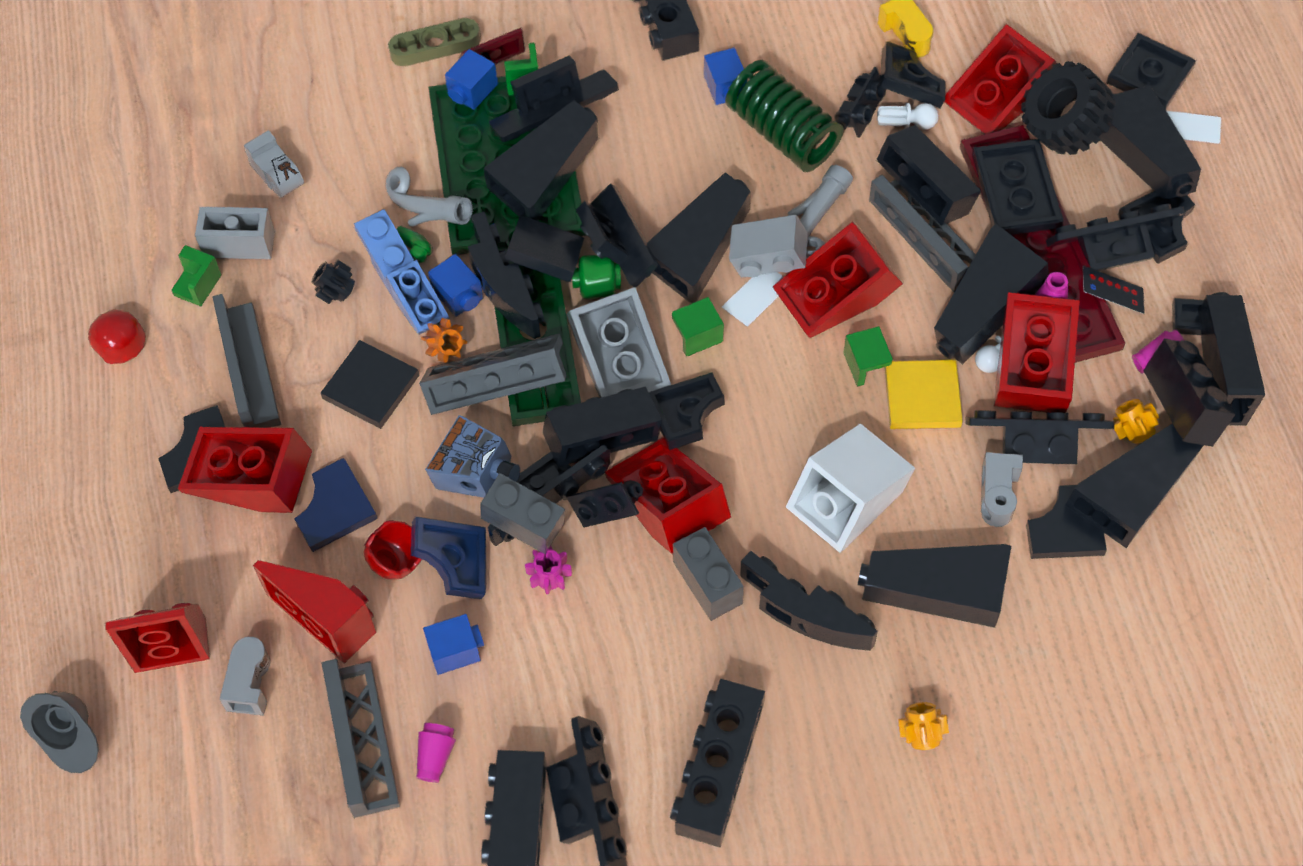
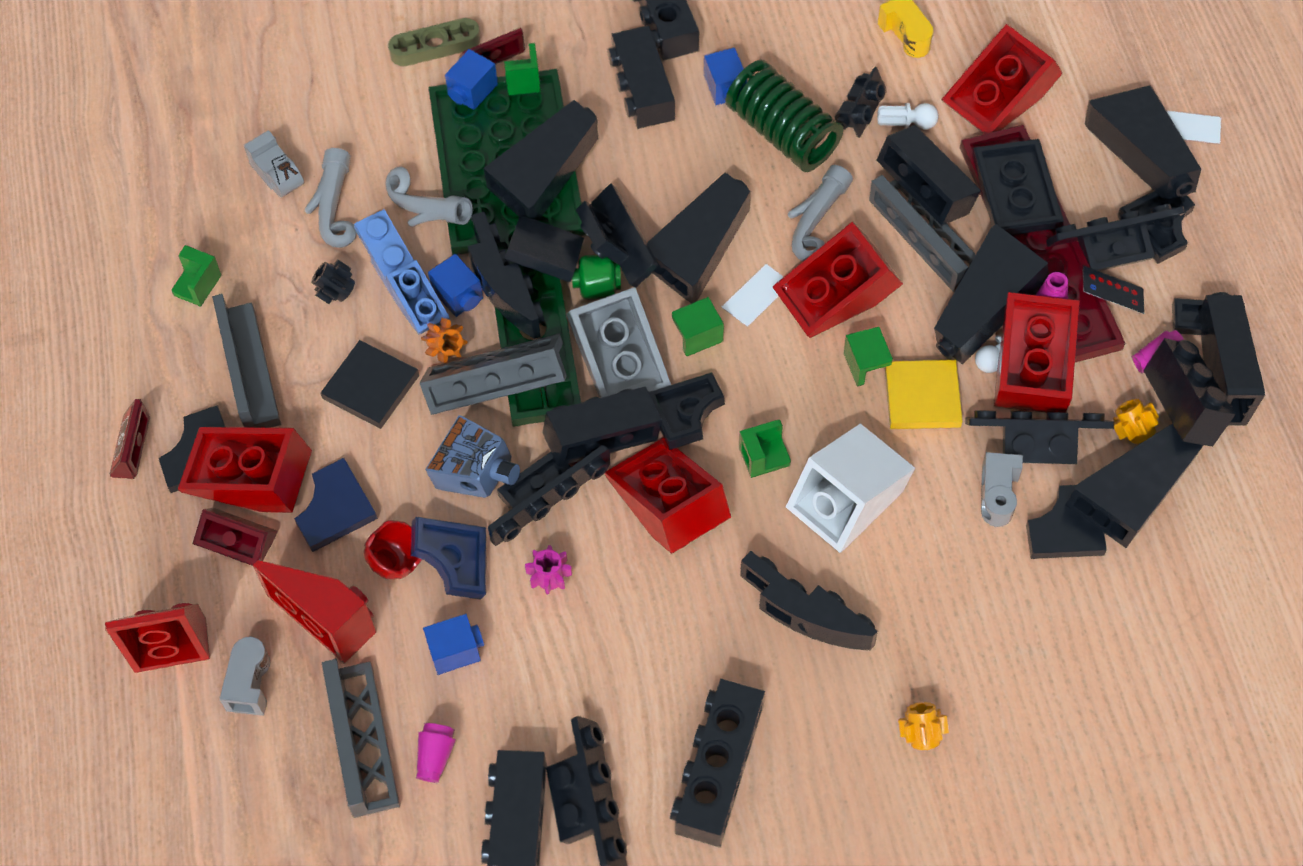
dark grey piece [20,691,99,773] -> none
red hair [88,309,146,364] -> none
light grey brick [195,207,275,259] -> none
green arm [396,226,432,263] -> none
dark grey brick [480,473,565,554] -> none
black bracket [489,55,619,142] -> none
black hinge [566,480,643,528] -> none
dark grey brick [673,527,744,621] -> none
light grey brick [729,215,808,278] -> none
black slope [857,544,1012,628] -> none
black tile [880,41,945,109] -> none
black tyre [1021,61,1116,155] -> none
black tile [1107,33,1196,110] -> none
none -> dark red slope [109,399,150,479]
none -> dark red slope [192,508,277,566]
none -> light grey plant [305,148,357,248]
none -> black brick [607,26,675,129]
none -> green panel [739,420,791,478]

